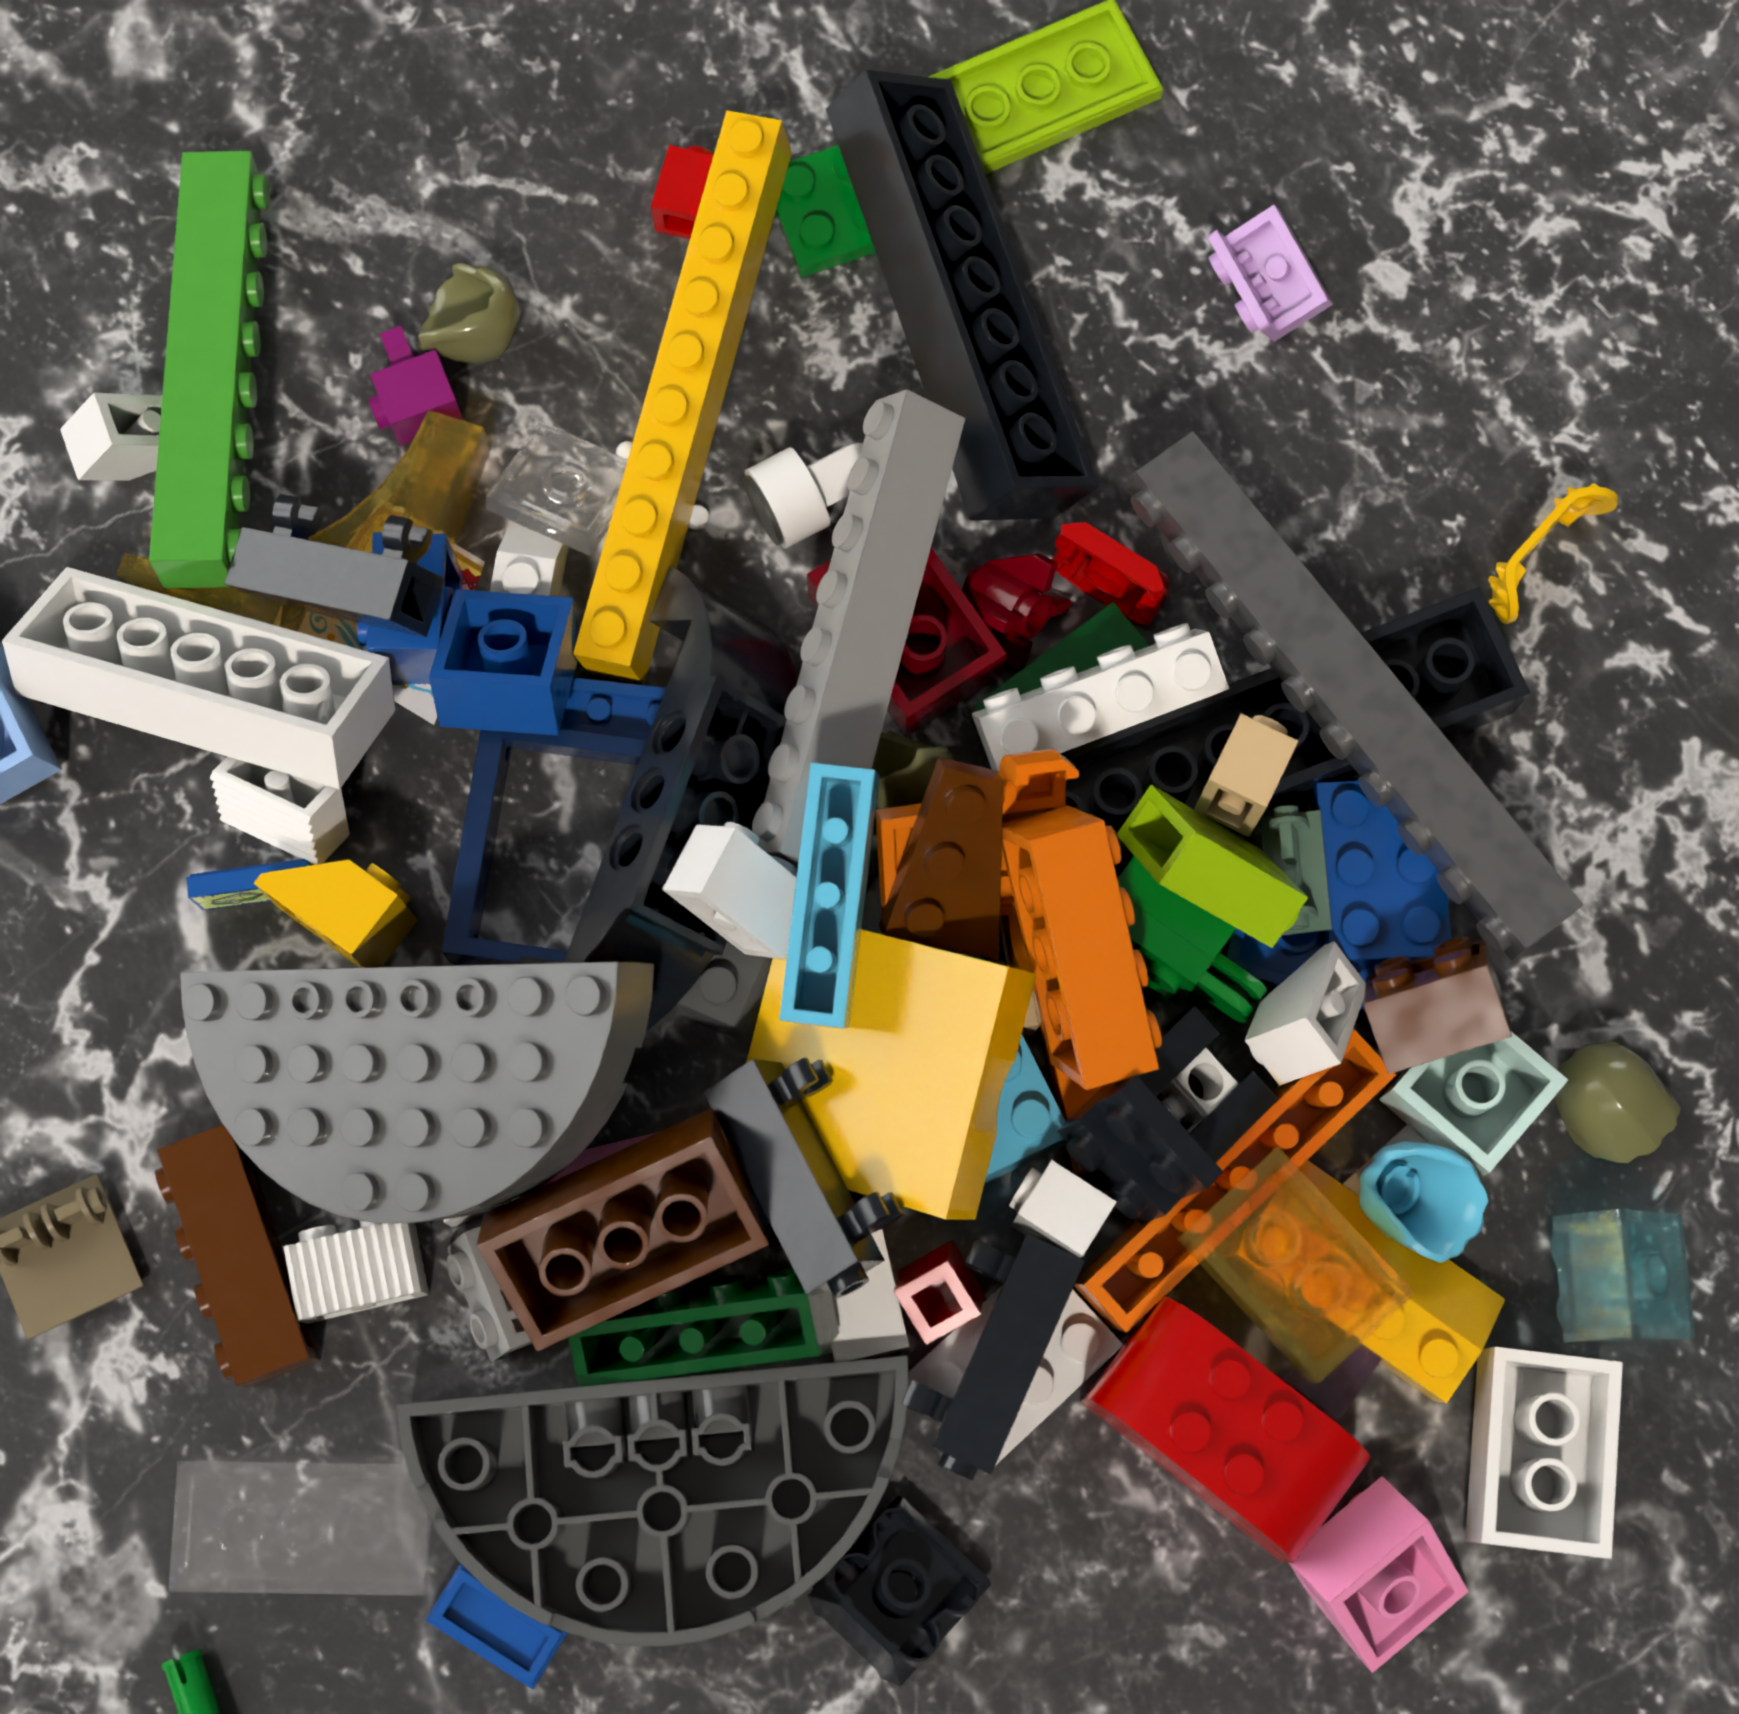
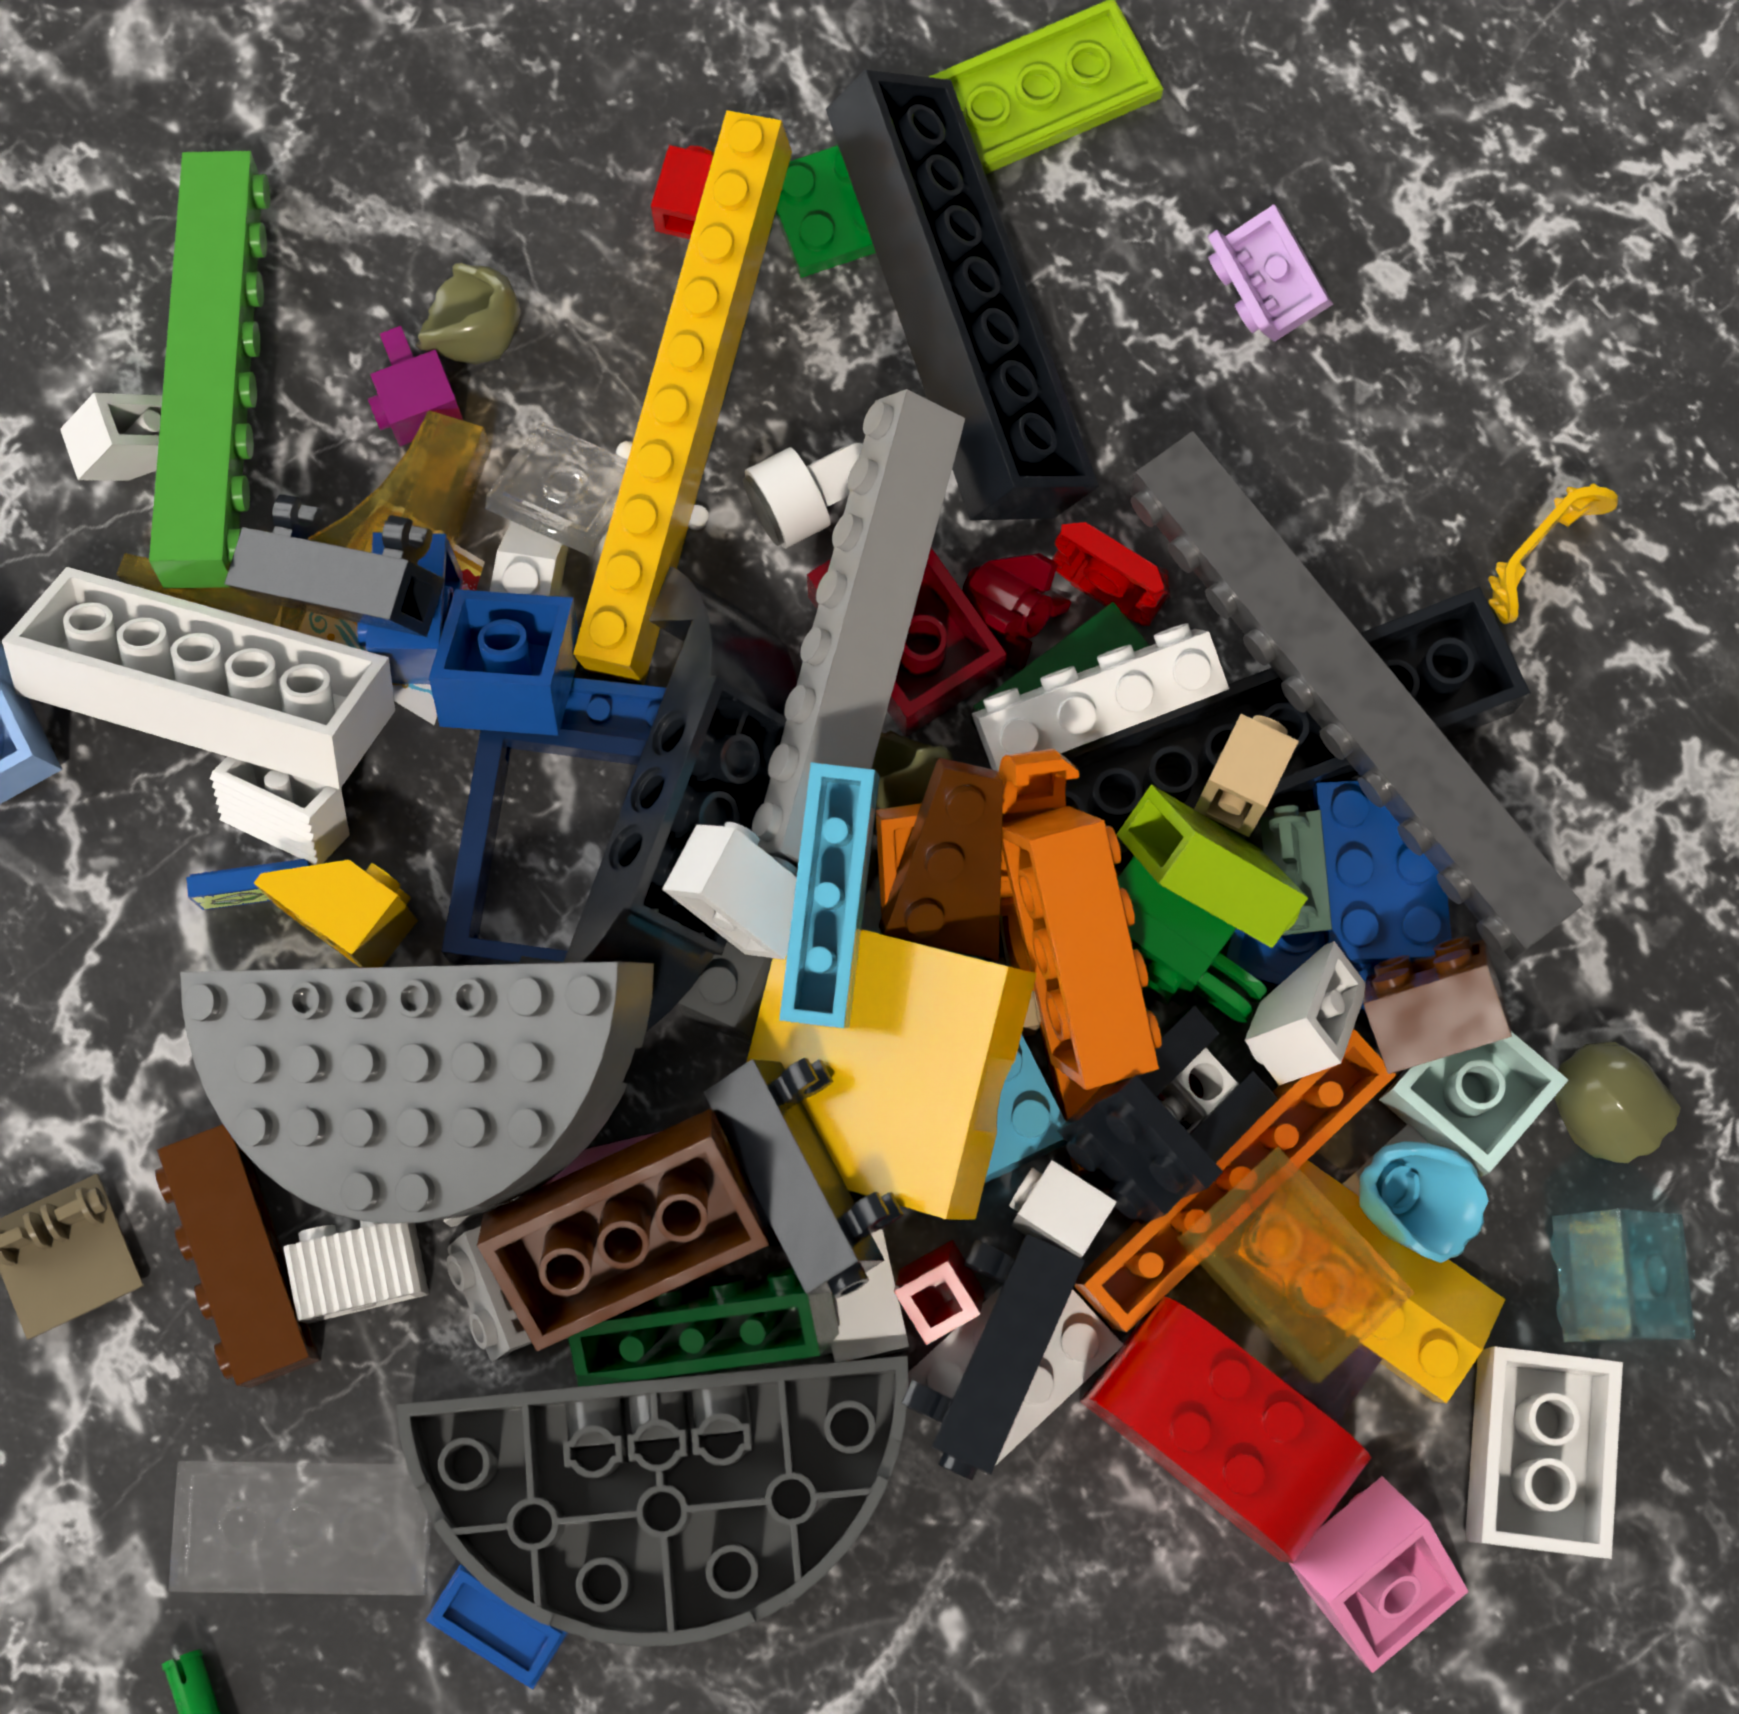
black slope [807,1496,991,1687] -> none

